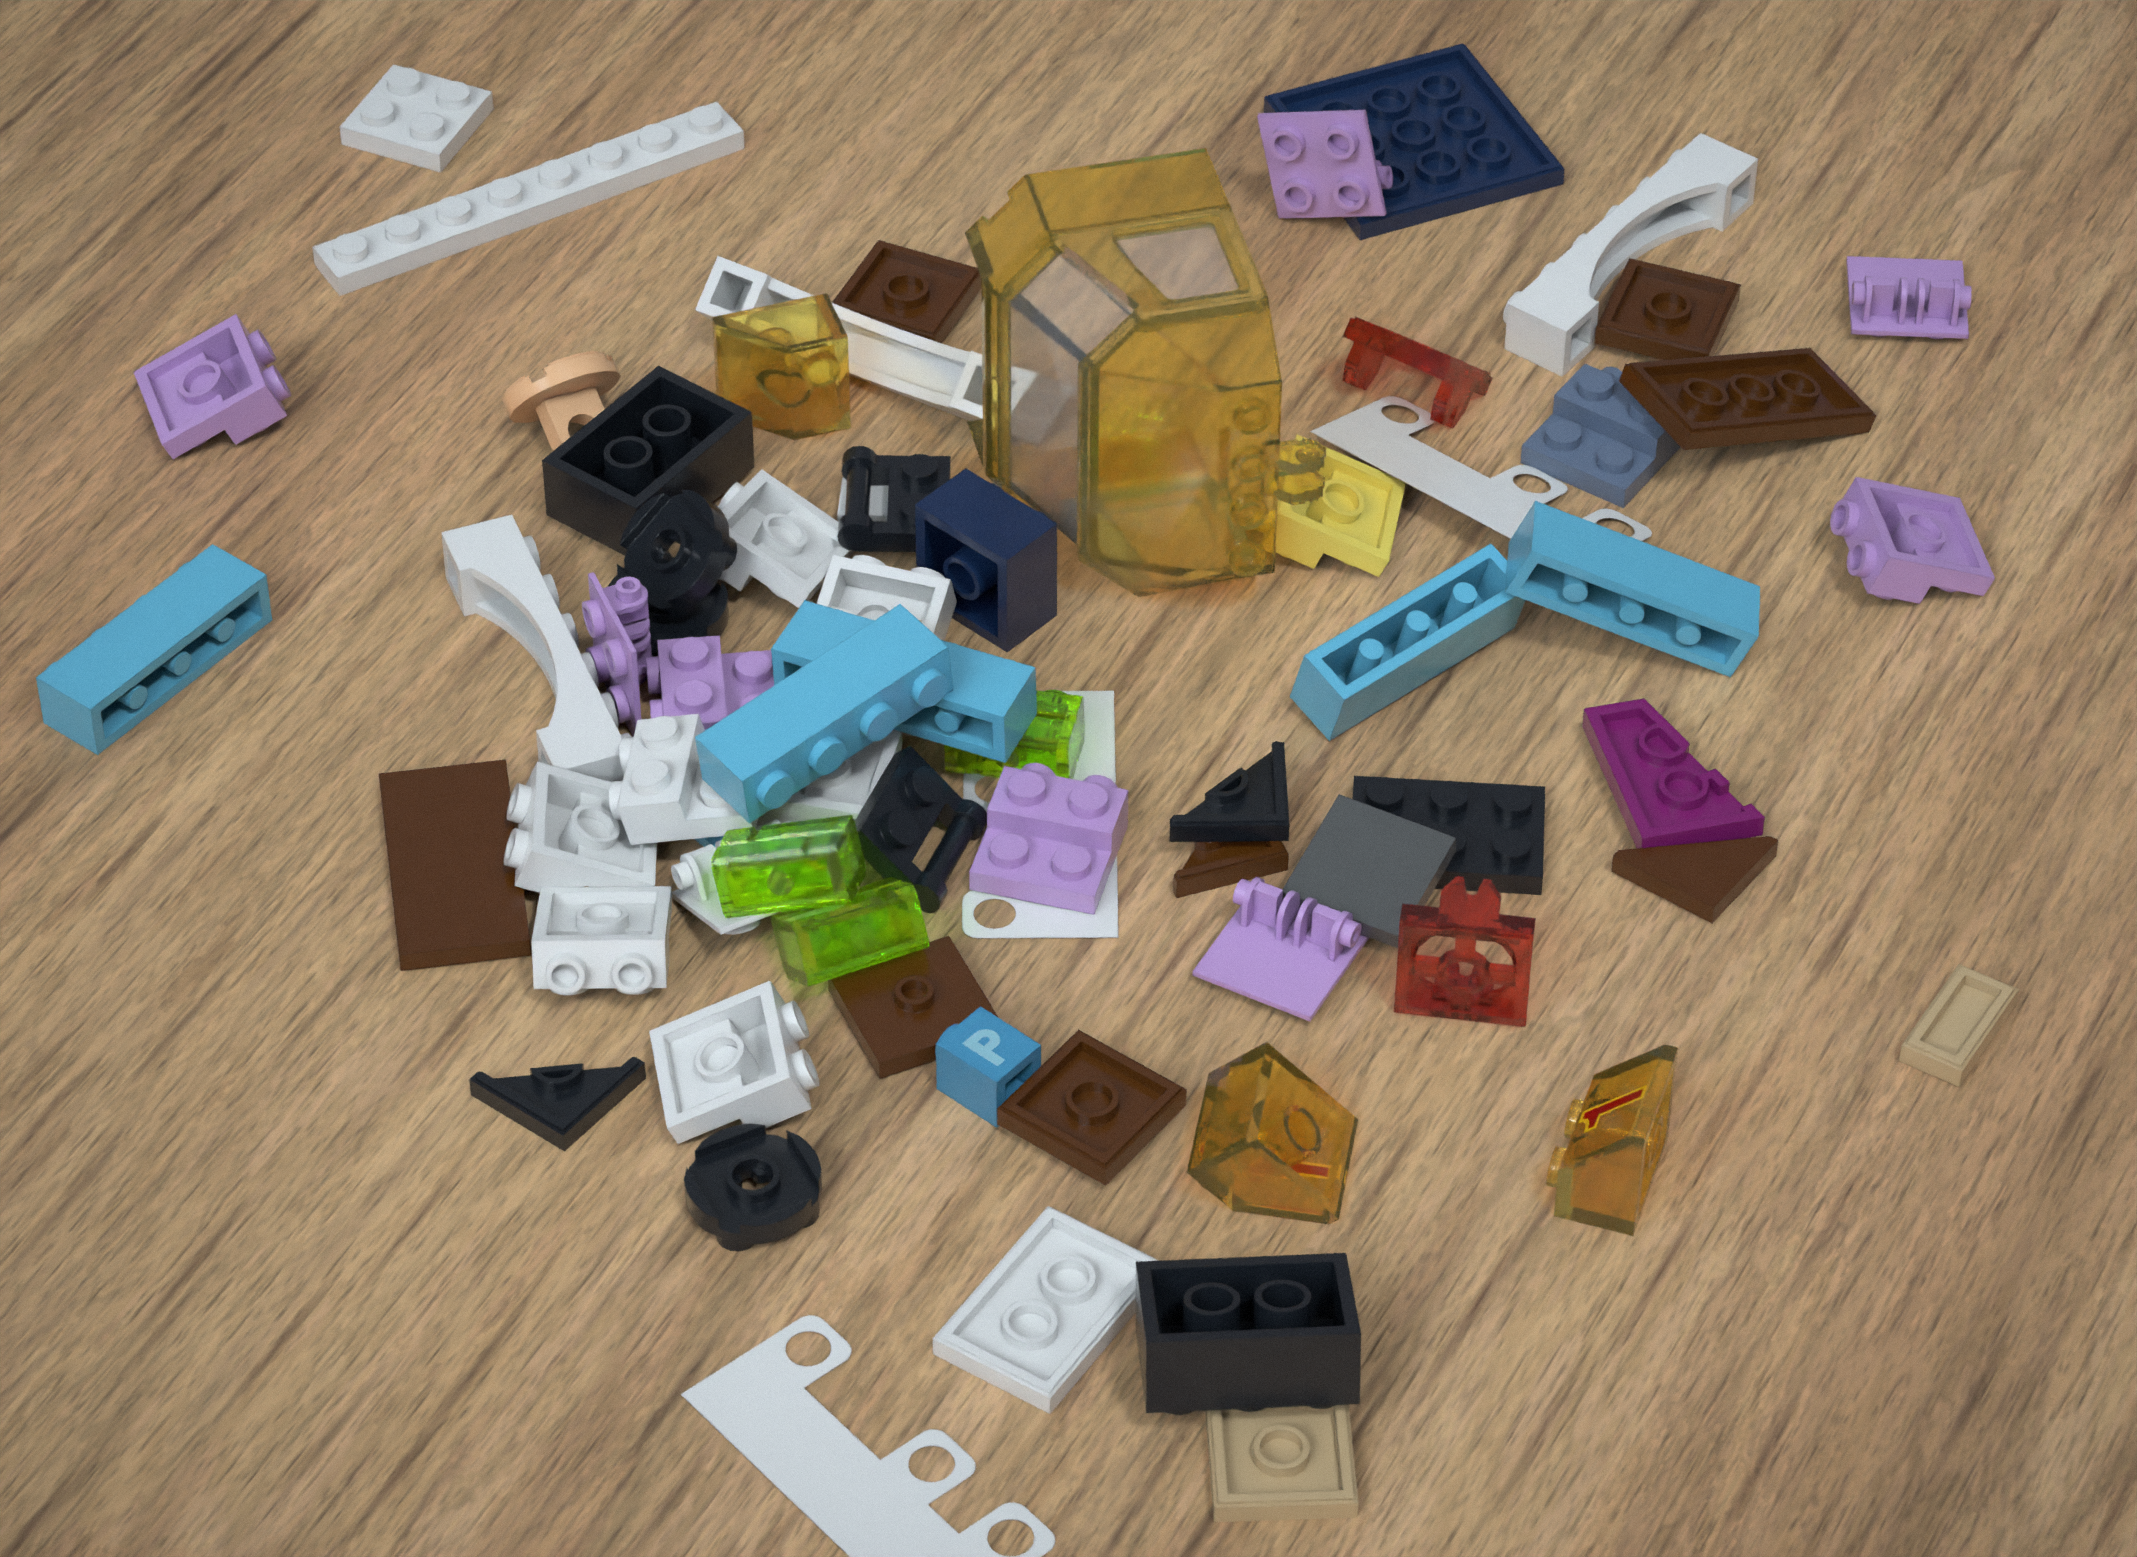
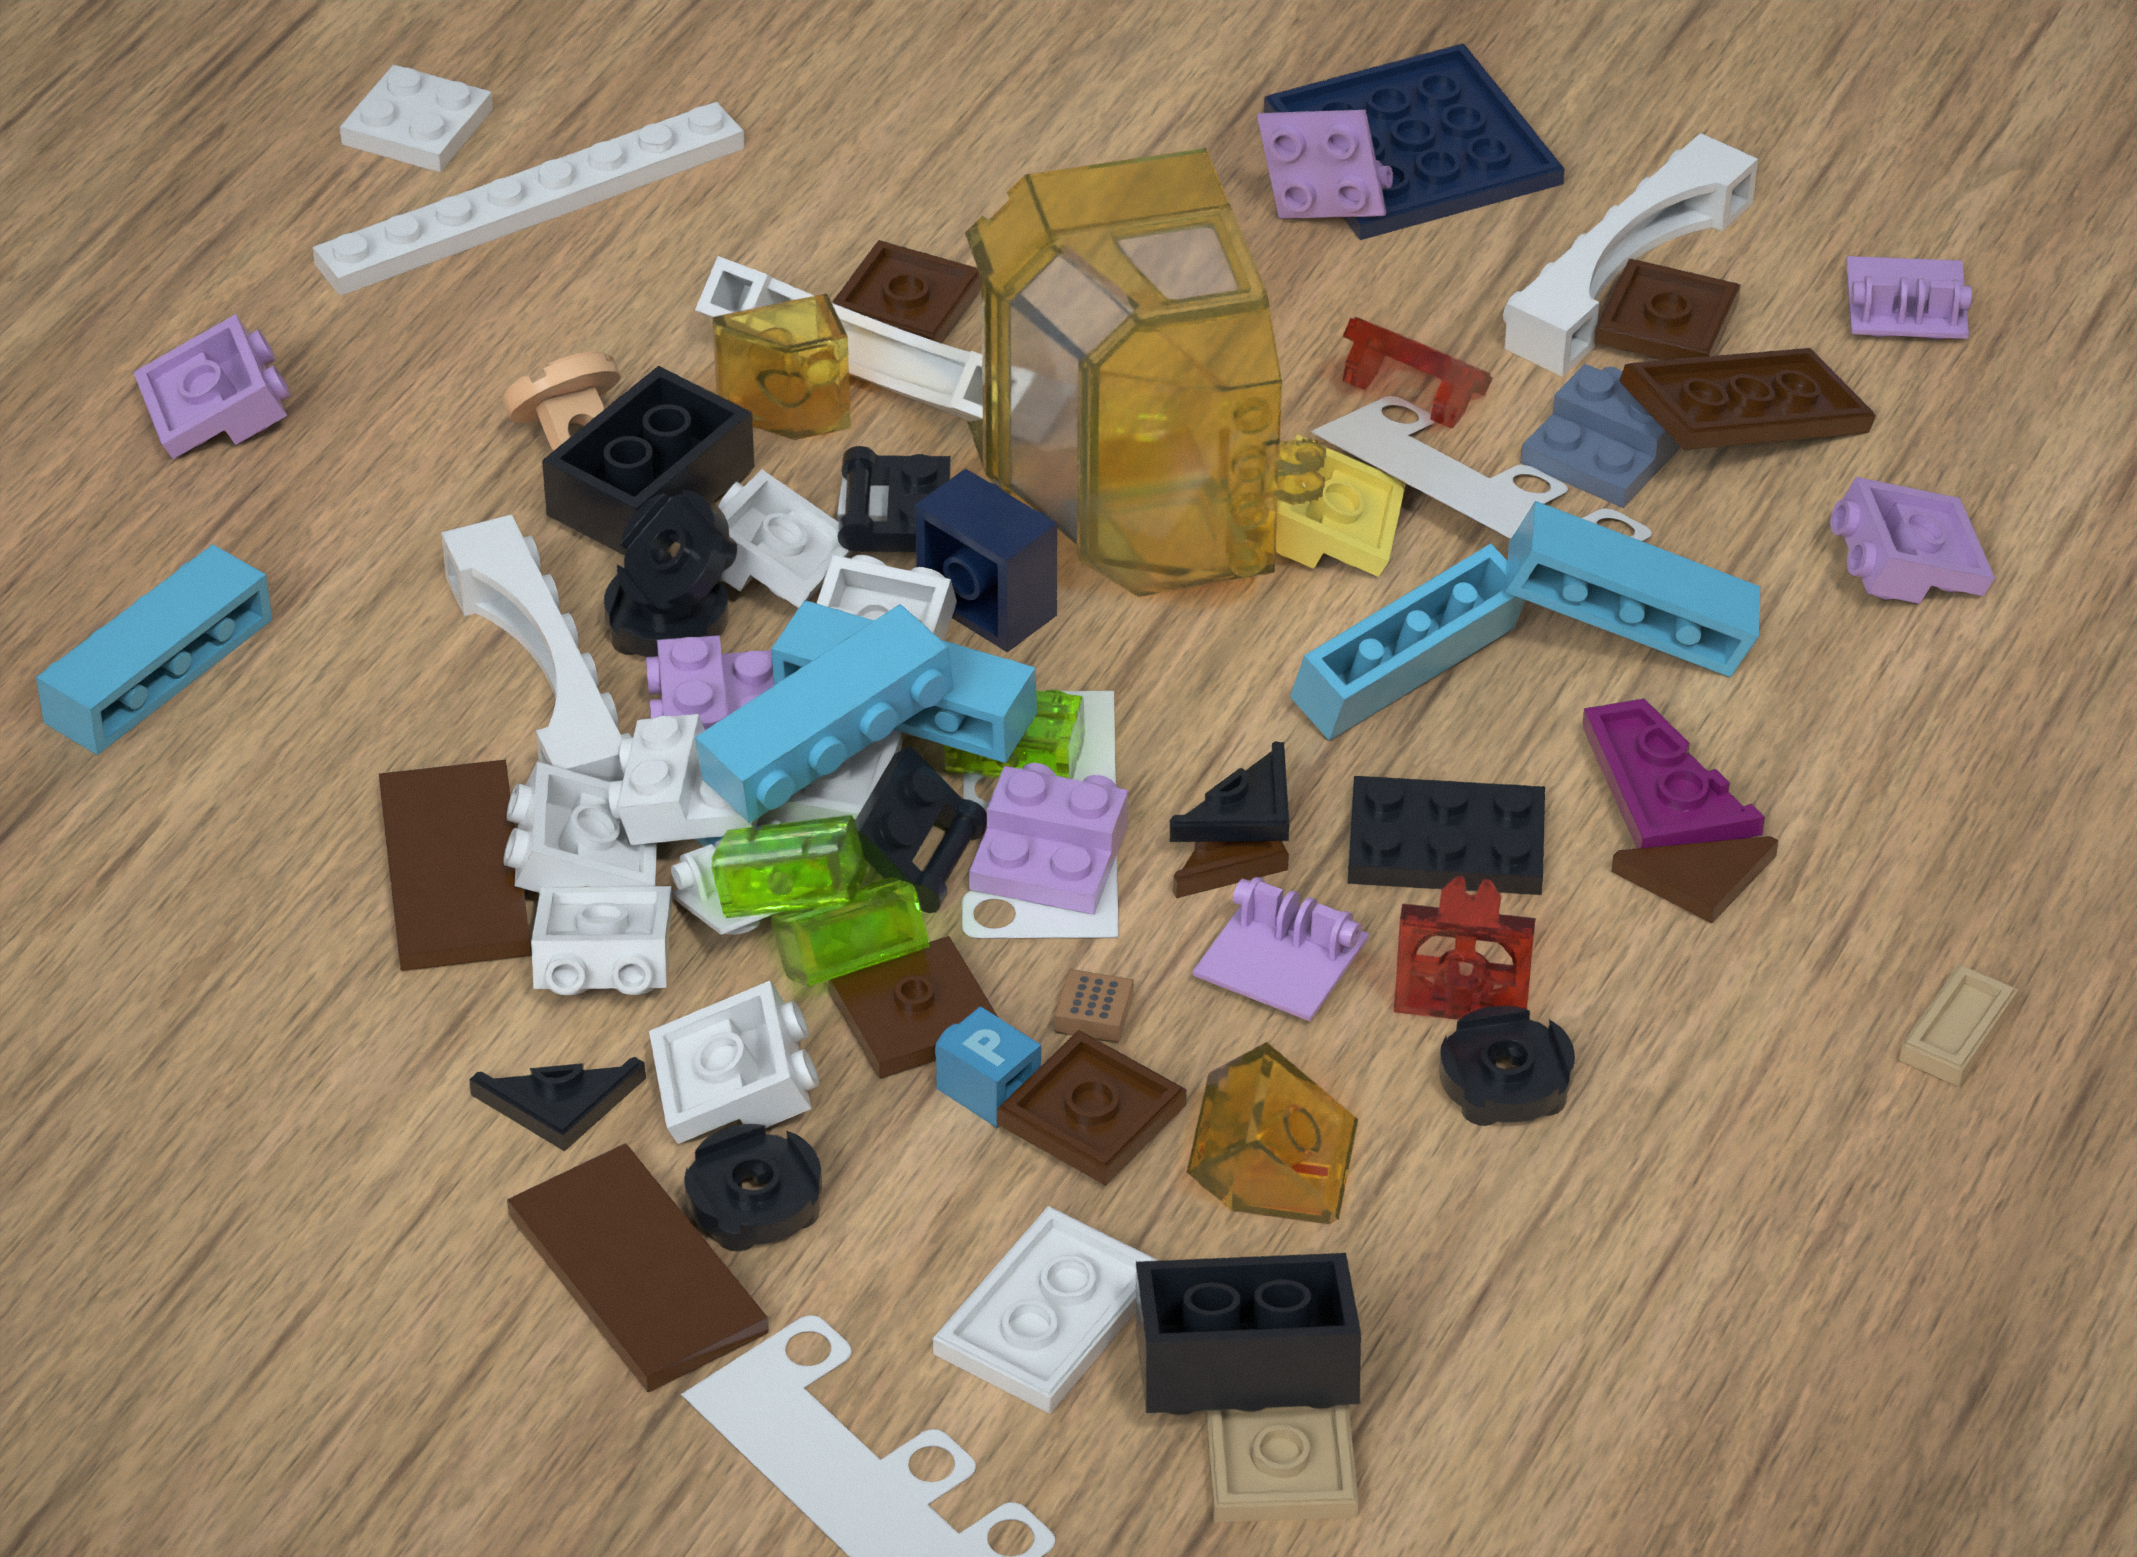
lavender hinge [582,572,652,737] -> none
dark grey tile [1282,794,1457,949] -> none
clear yellow slope [1546,1044,1678,1236] -> none
none -> reddish brown tile [507,1143,769,1393]
none -> medium nougat tile [1054,969,1134,1042]
none -> black plate [1439,1006,1575,1126]

